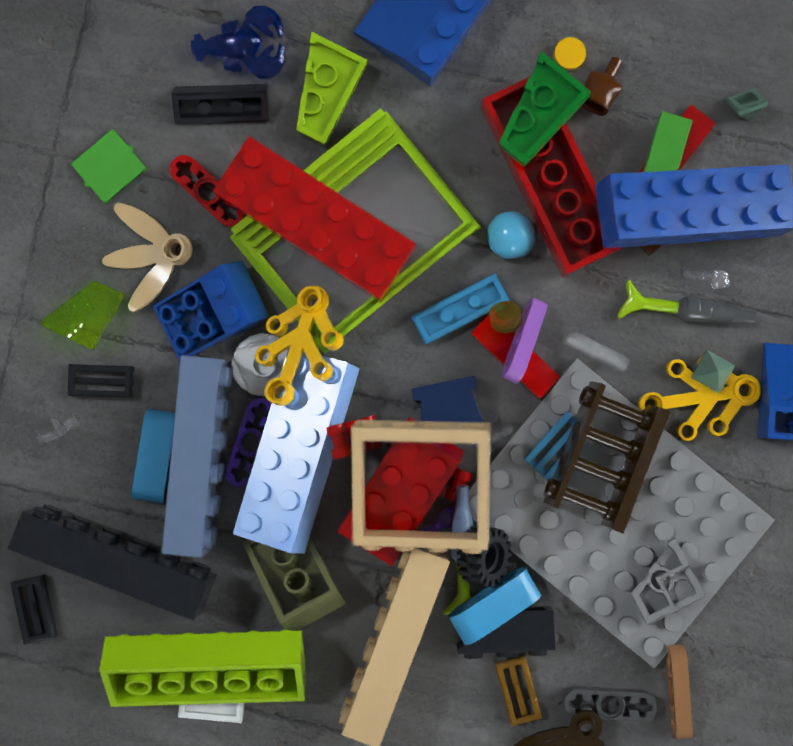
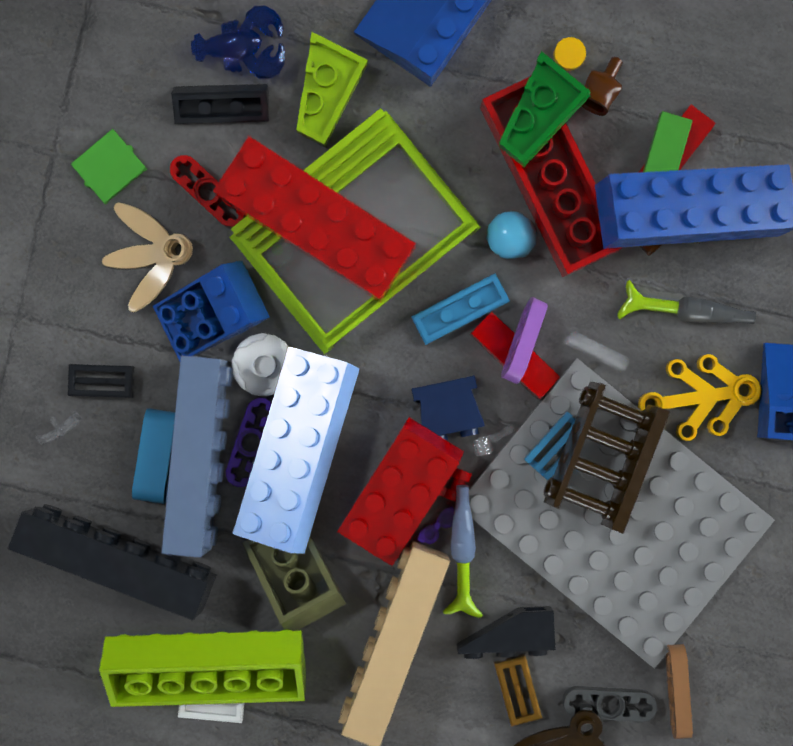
black tile [10,574,58,645] -> none
clear neon green slope [41,280,124,350] -> none
yellow plant [255,286,344,406] -> none
red plate [325,415,383,460] -> none
tan window [352,420,490,554] -> none
dark azure beam [448,567,541,645] -> none
black tyre [456,525,512,587] -> none
clear yellow tile [489,301,522,333] -> none
light grey slope [631,539,705,626] -> none
clear hand [683,270,729,289] -> none
sand green slope [691,350,735,393] -> none
sand green slope [725,88,768,120] -> none

